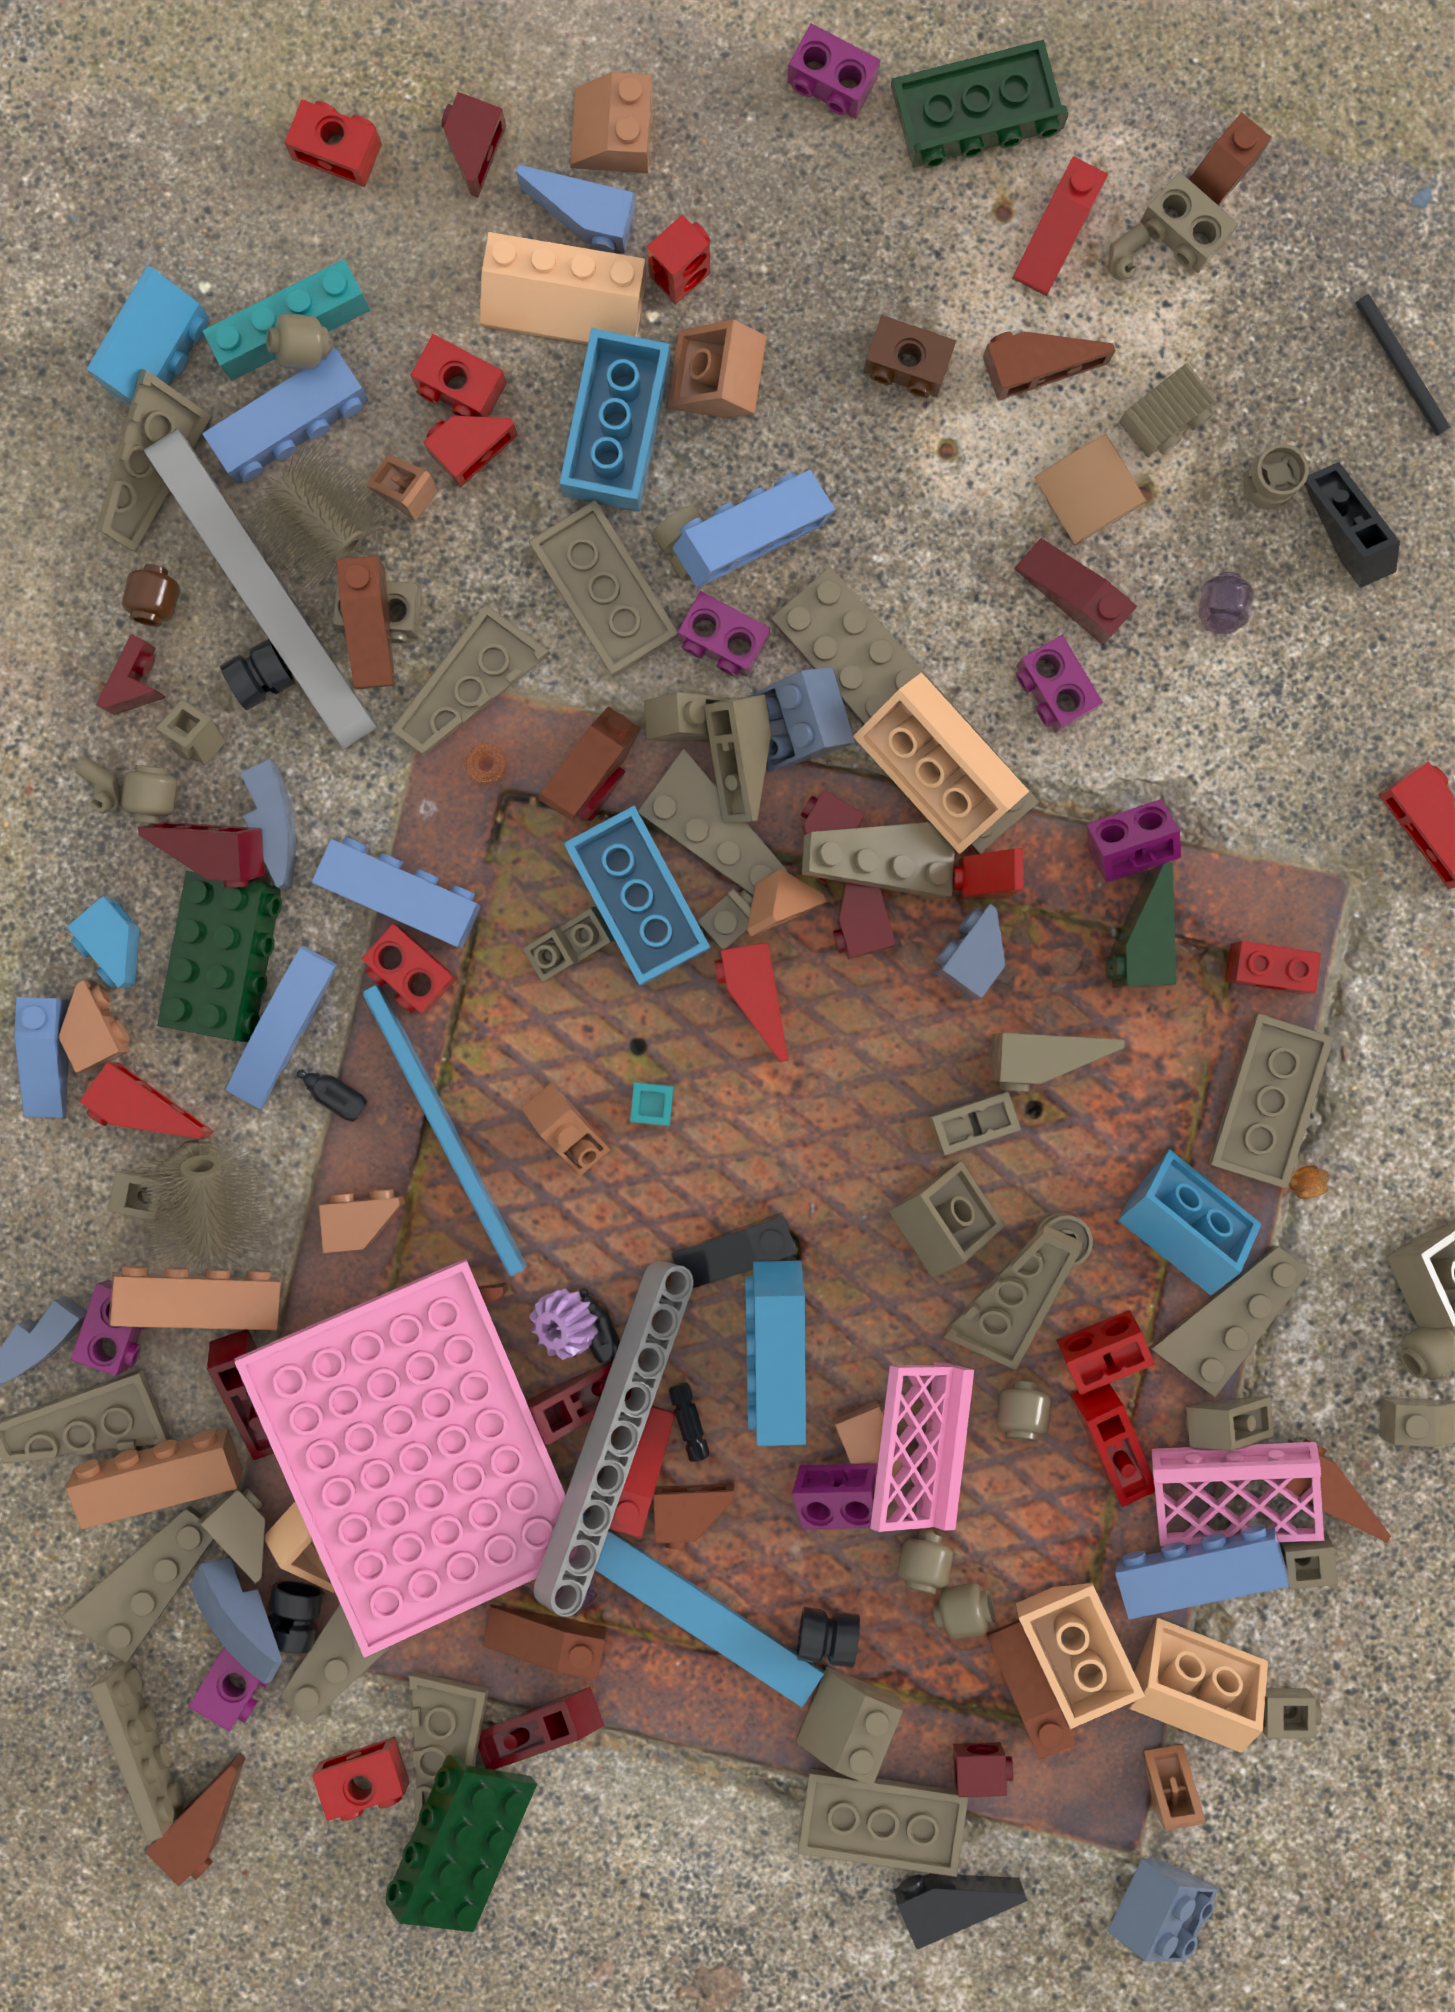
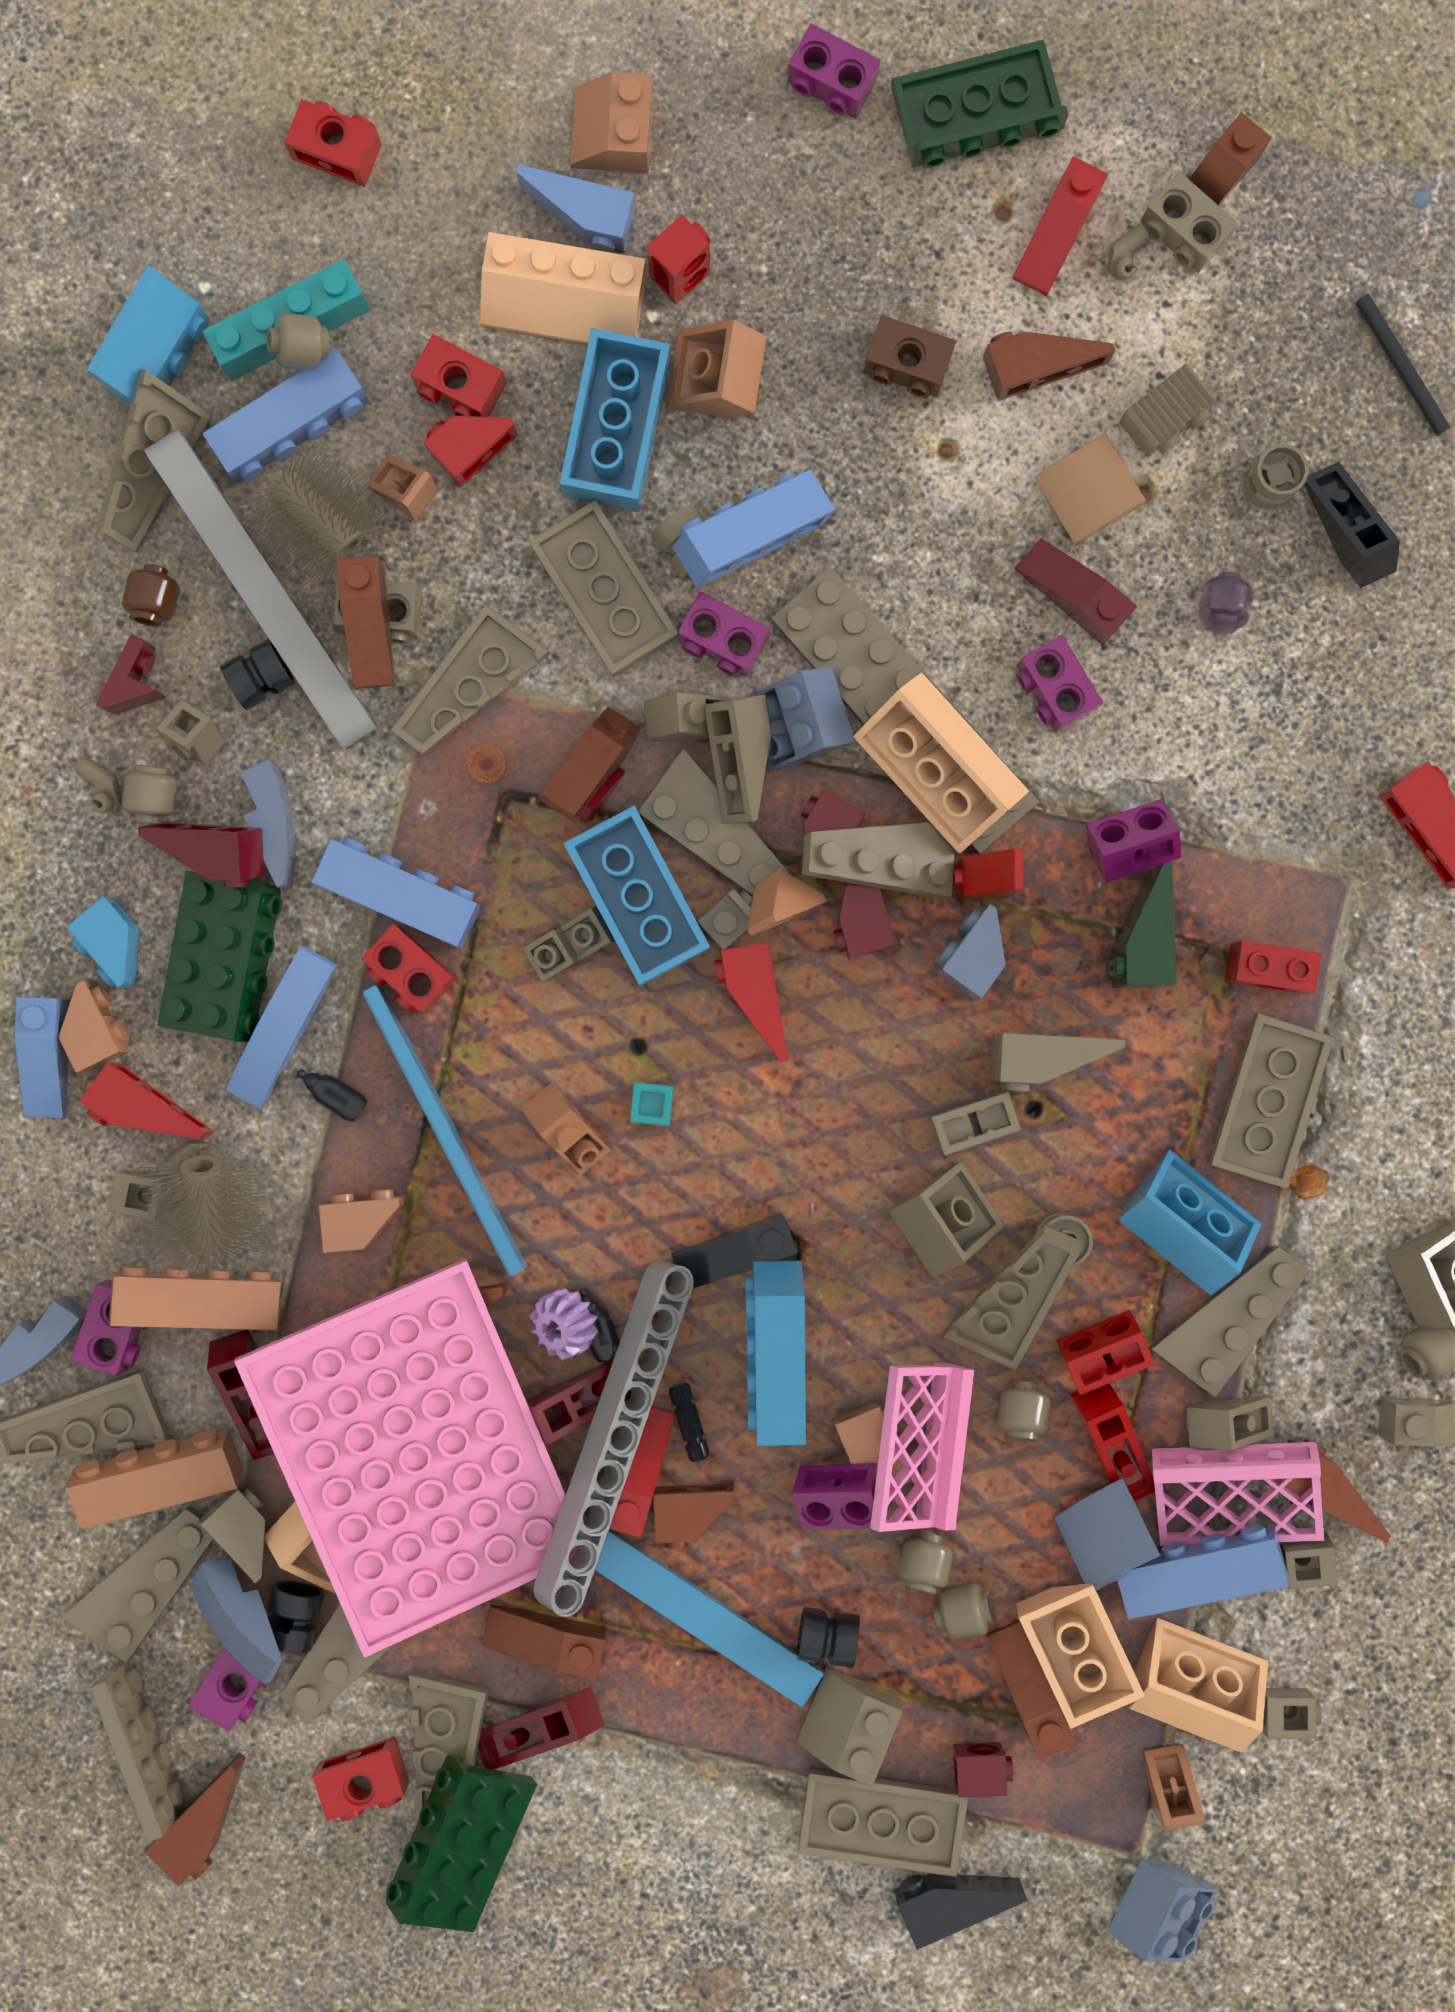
dark red slope [441,92,506,198] -> none
none -> sand blue slope [1054,1479,1161,1590]

